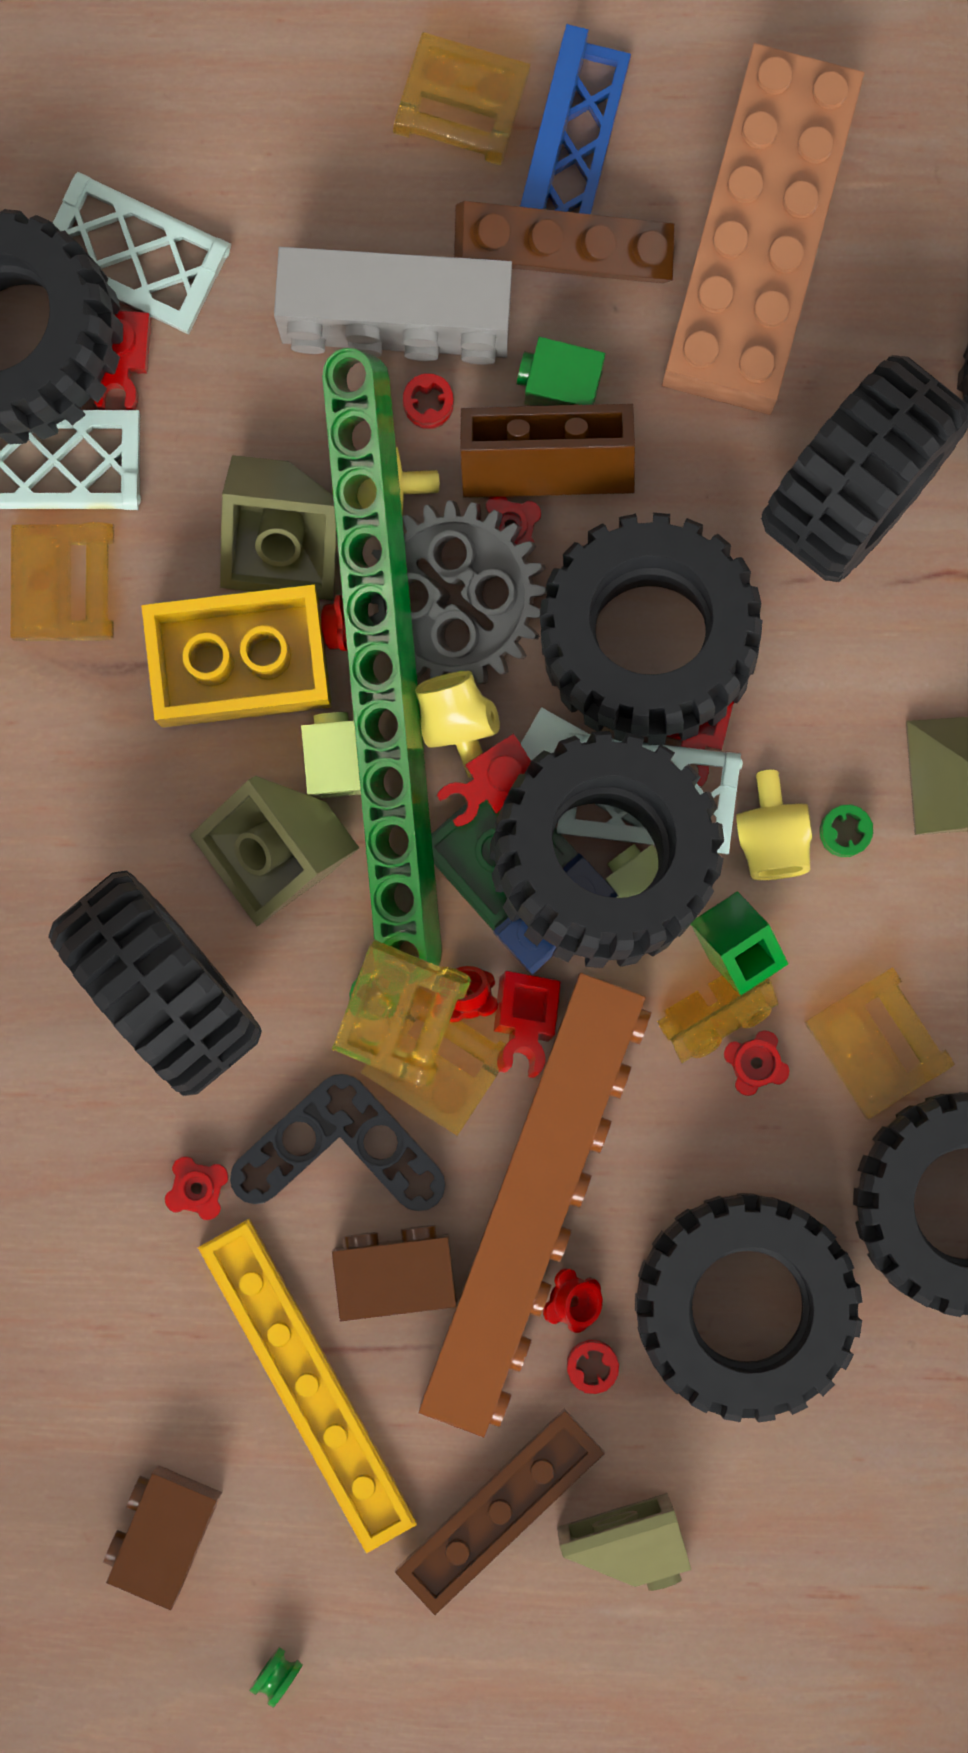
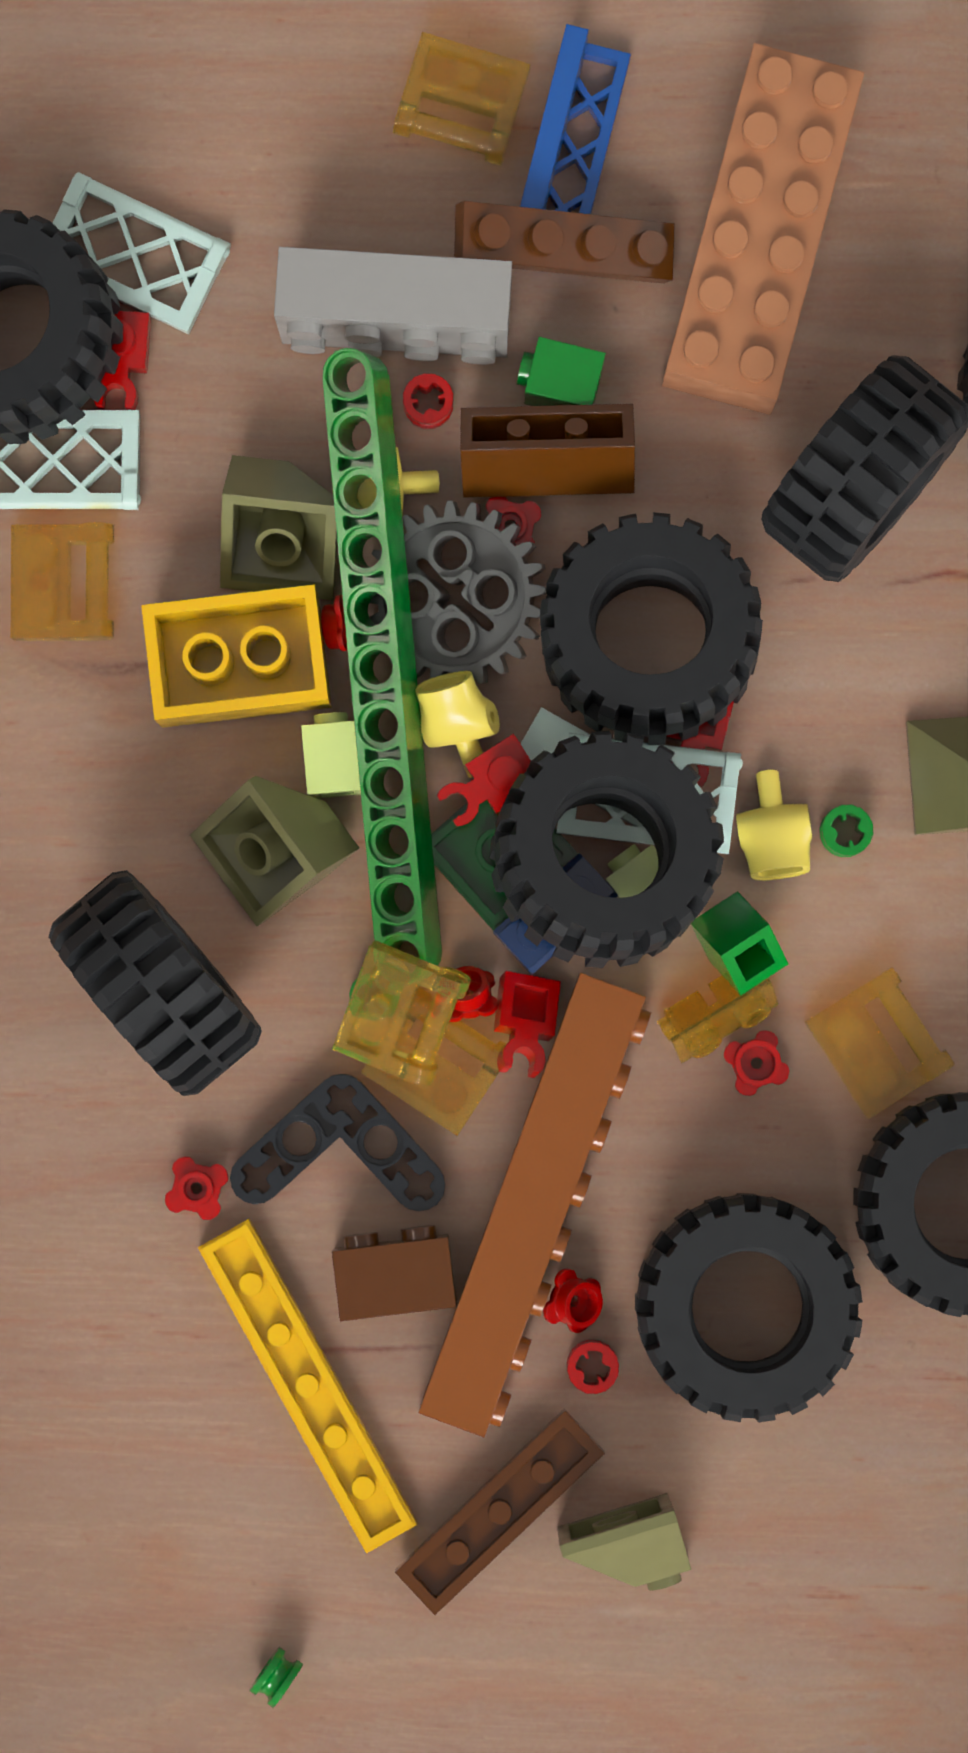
reddish brown brick [103,1465,222,1610] -> none

